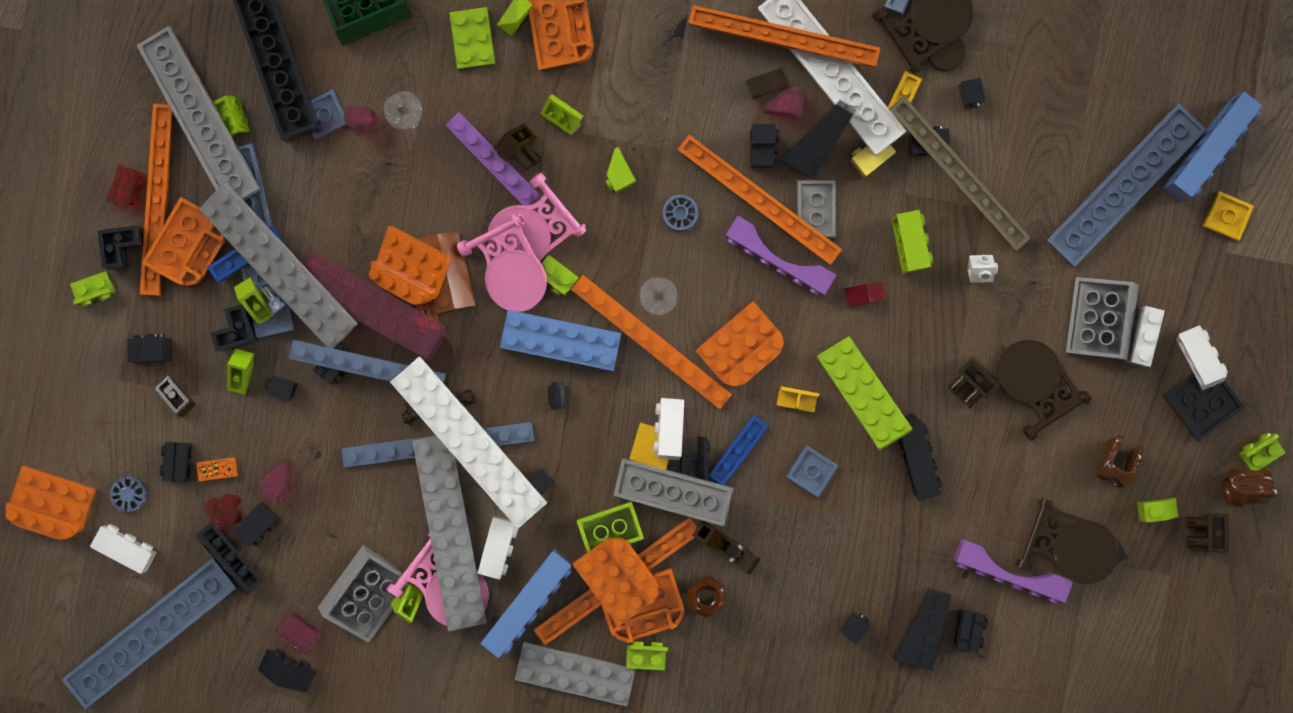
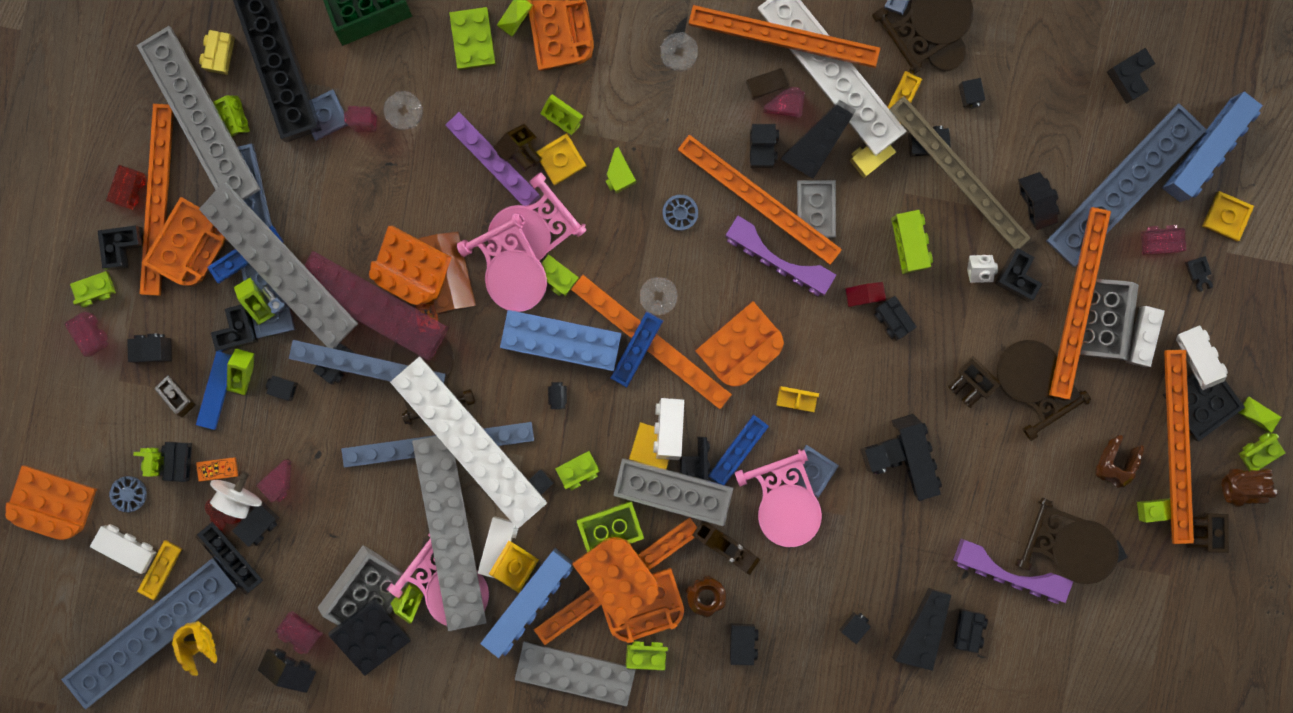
lime plate [817,336,913,451] -> none
none -> clear pink brick [64,312,109,357]
none -> lime bracket [133,447,164,477]
none -> yellow tile [137,540,183,600]
none -> yellow piece [172,621,217,676]
none -> blue tile [196,351,232,430]
none -> light yellow brick [200,30,235,75]
none -> white piece [210,471,262,518]
none -> black plate [328,598,411,676]
none -> yellow tile [489,540,539,593]
none -> yellow tile [536,133,587,186]
none -> lime bracket [555,451,600,490]
none -> blue tile [611,312,664,387]
none -> clear plate [660,32,698,72]
none -> black brick [730,623,758,665]
none -> bright pink piece [735,449,822,547]
none -> black brick [860,437,906,474]
none -> black brick [874,296,917,341]
none -> black brick [995,248,1042,302]
none -> black brick [1018,172,1060,230]
none -> orange plate [1049,207,1111,400]
none -> black brick [1107,48,1155,104]
none -> clear pink brick [1141,225,1186,255]
none -> orange plate [1164,350,1194,544]
none -> black plate [1185,256,1213,292]
none -> lime slope [1238,397,1281,433]

